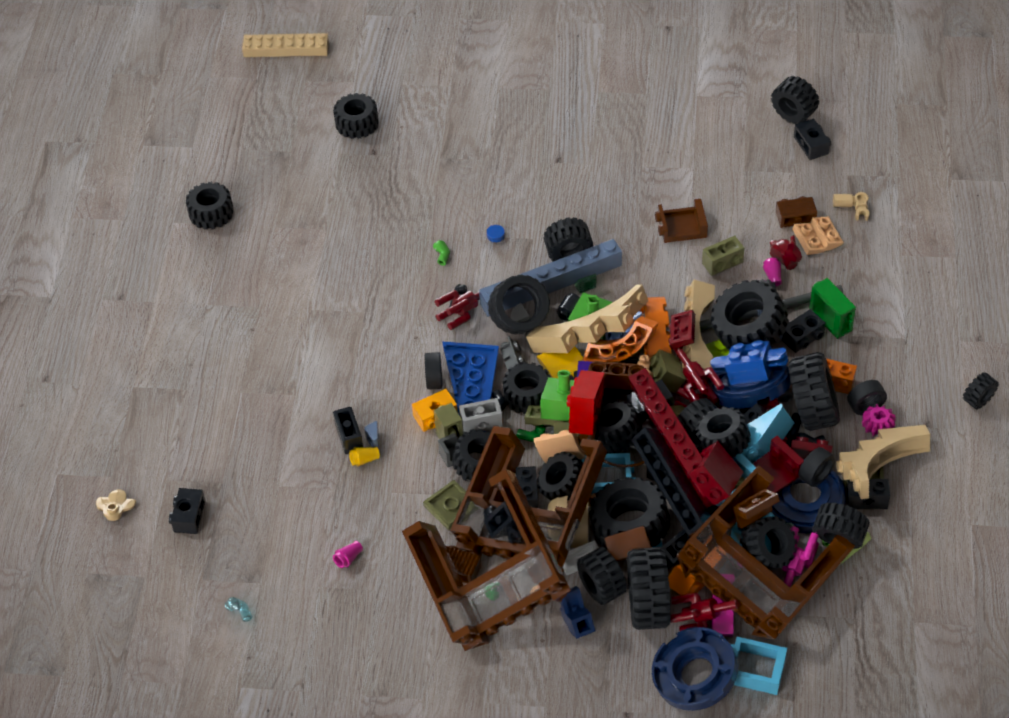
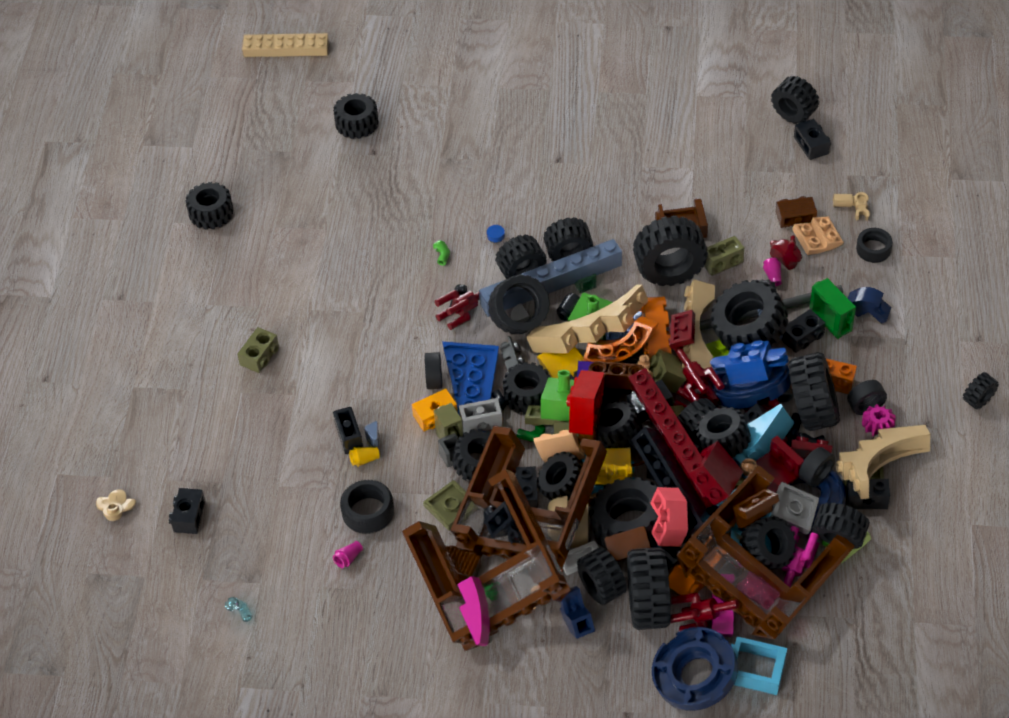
none -> olive brick [237,327,279,373]
none -> black tyre [340,479,394,534]
none -> dark pink slope [457,576,489,647]
none -> black tyre [495,234,547,279]
none -> yellow hinge [595,448,632,485]
none -> black tyre [633,216,708,286]
none -> coral brick [650,487,688,547]
none -> clear pink hips [736,571,780,610]
none -> medium nougat hinge [741,458,757,476]
none -> light grey tile [770,482,819,535]
none -> dark blue brick [848,287,892,324]
none -> black tyre [856,227,893,263]

